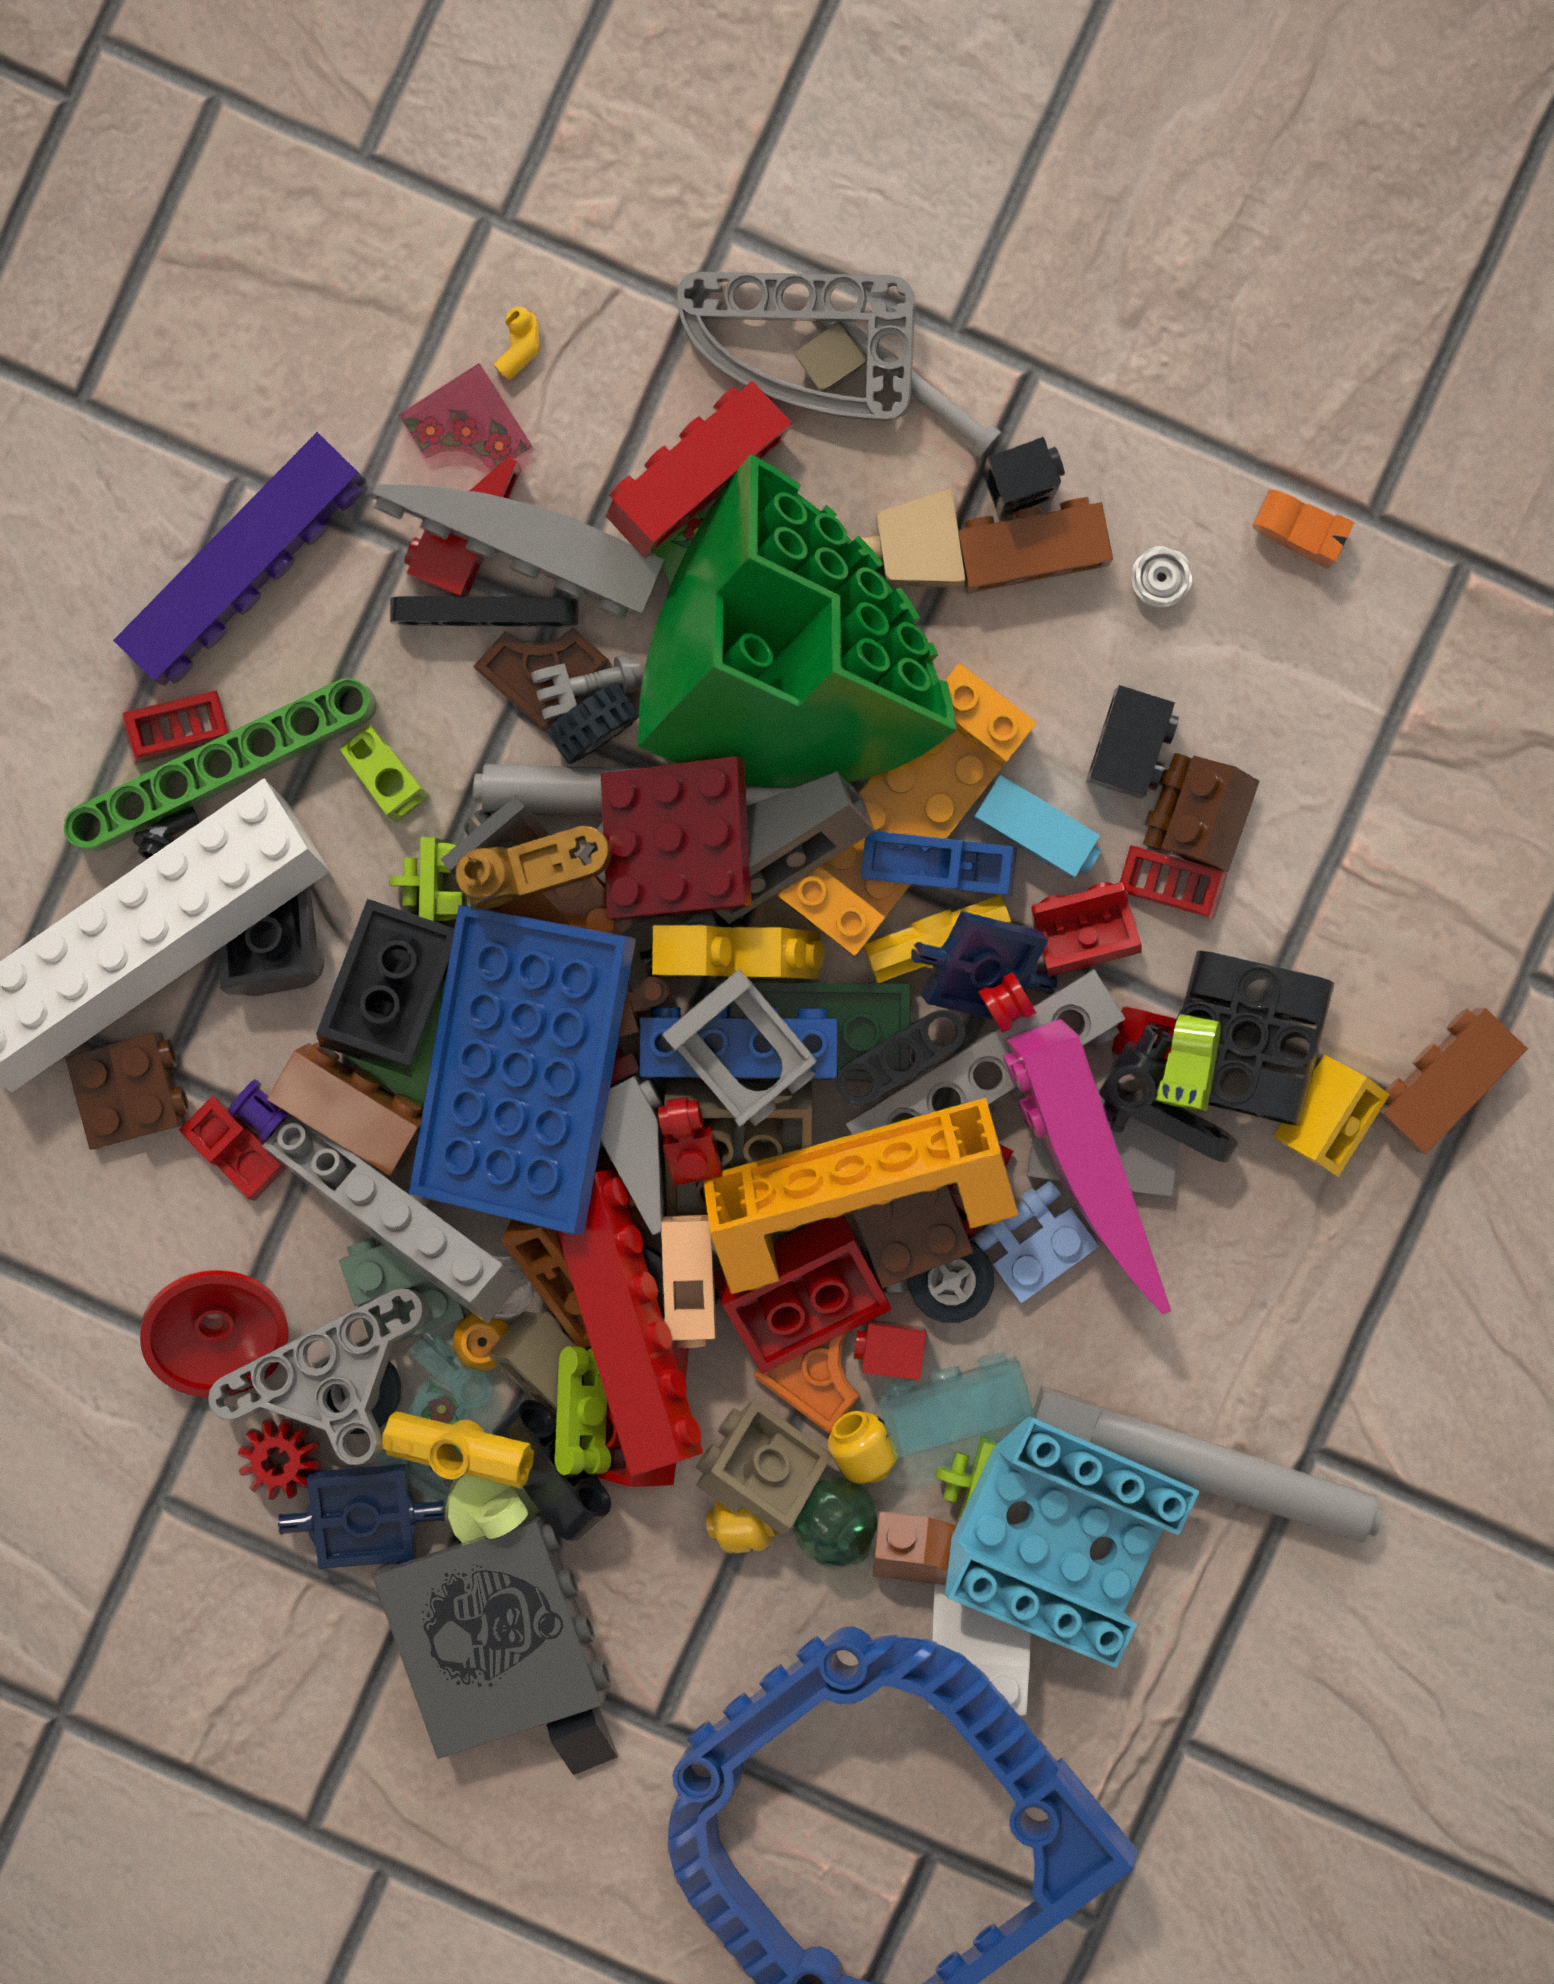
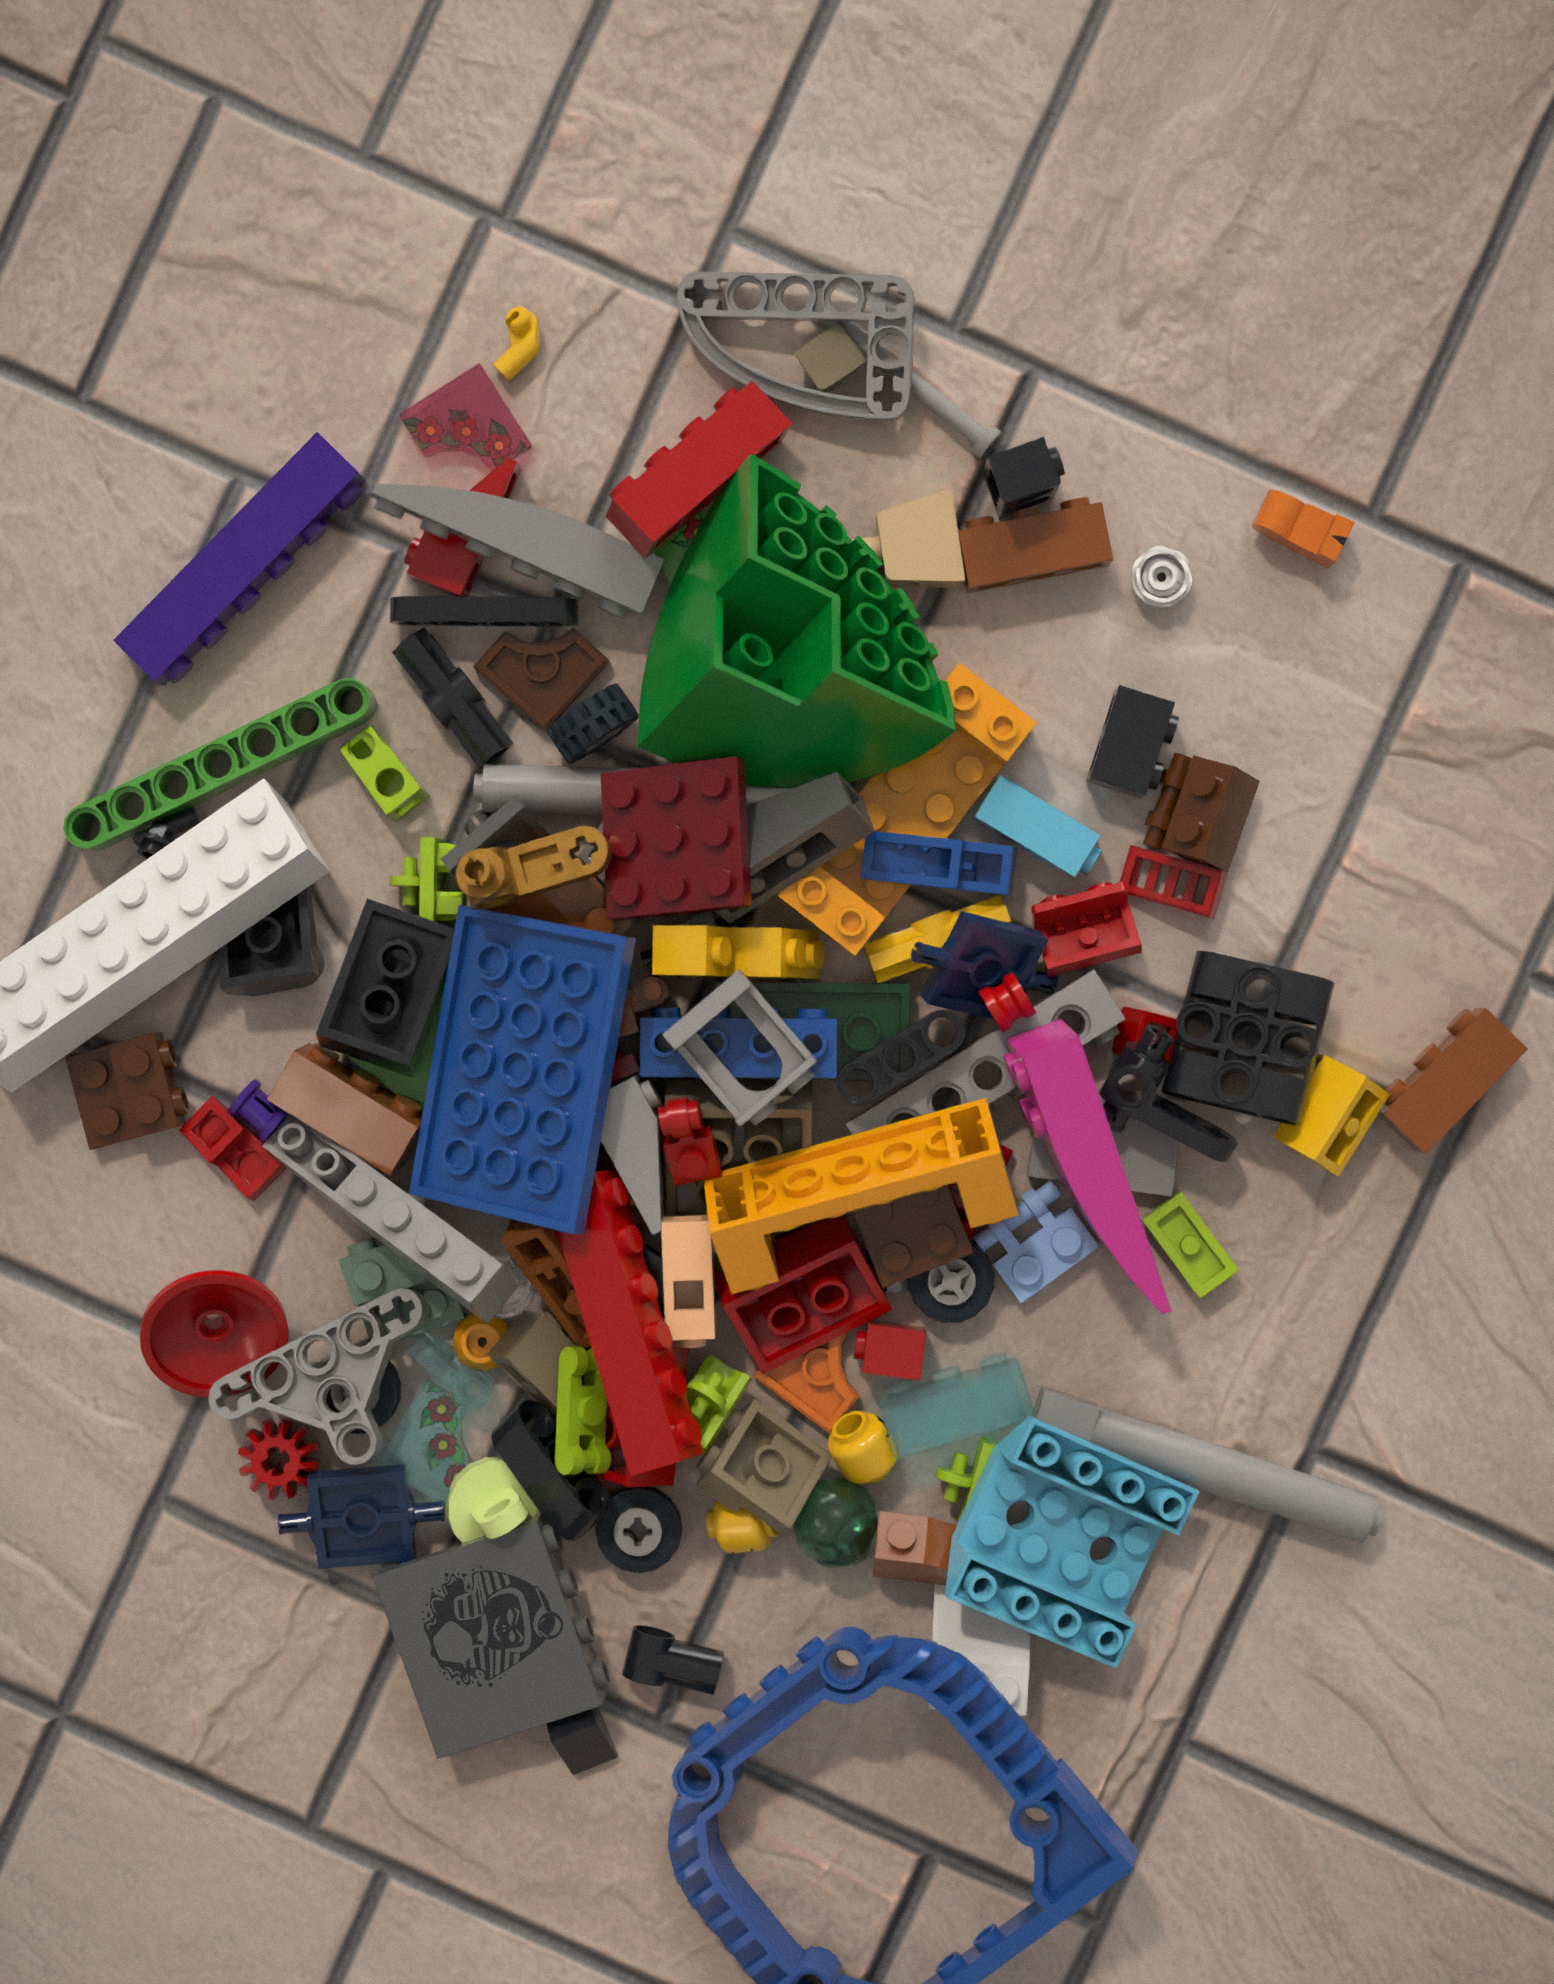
red slope [122,690,229,765] -> none
yellow piece [382,1411,534,1488] -> none
light grey hinge [531,655,643,720] -> none
lime leg [1157,1014,1221,1113] -> none
none -> black piece [392,627,514,768]
none -> black wheel [595,1487,683,1573]
none -> black piece [622,1625,724,1695]
none -> lime hips [686,1354,751,1454]
none -> lime plate [1141,1191,1239,1299]

